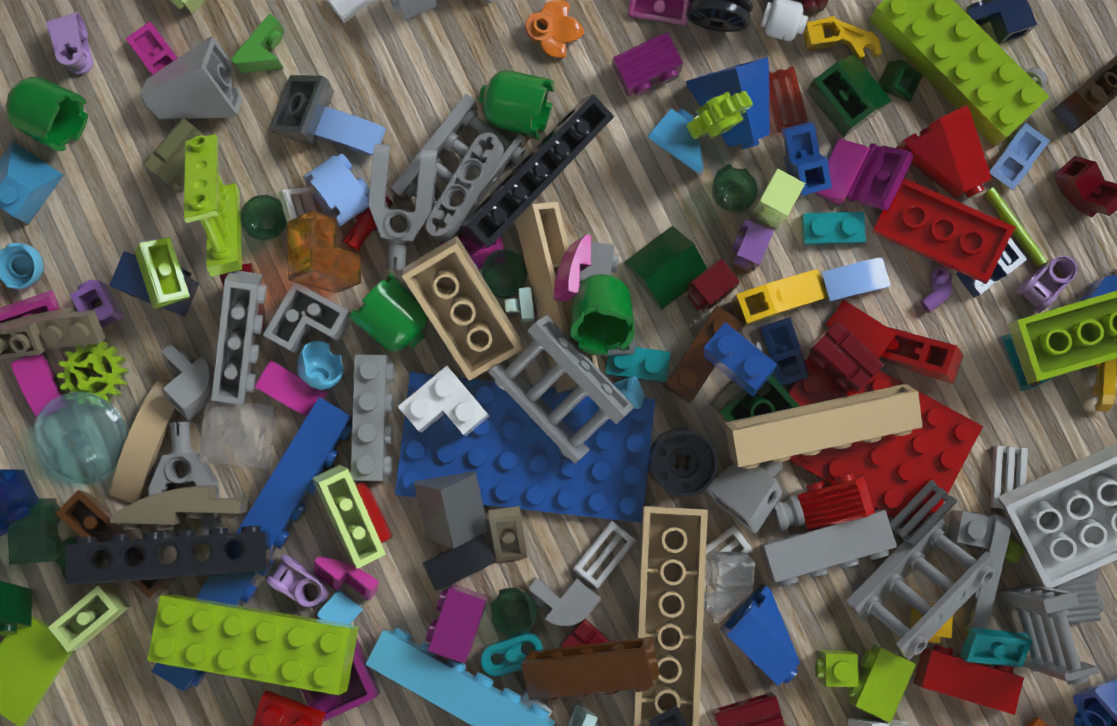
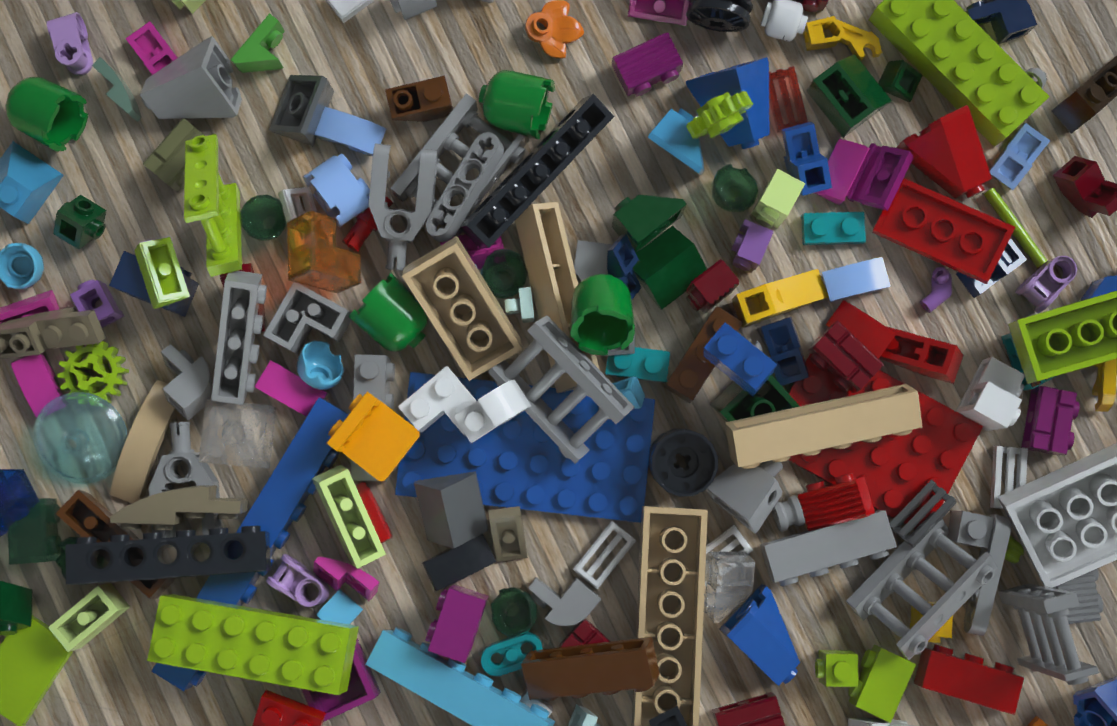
dark pink slope [553,235,591,302] -> none
teal plate [960,627,1033,667] -> none
none -> dark green brick [53,195,107,249]
none -> sand green slope [92,57,142,122]
none -> light orange bracket [327,392,420,481]
none -> reddish brown slope [385,75,453,122]
none -> white brick [454,379,531,443]
none -> dark blue slope [607,234,642,299]
none -> dark green slope [612,194,687,253]
none -> white brick [956,357,1025,431]
none -> magenta brick [1021,386,1080,455]

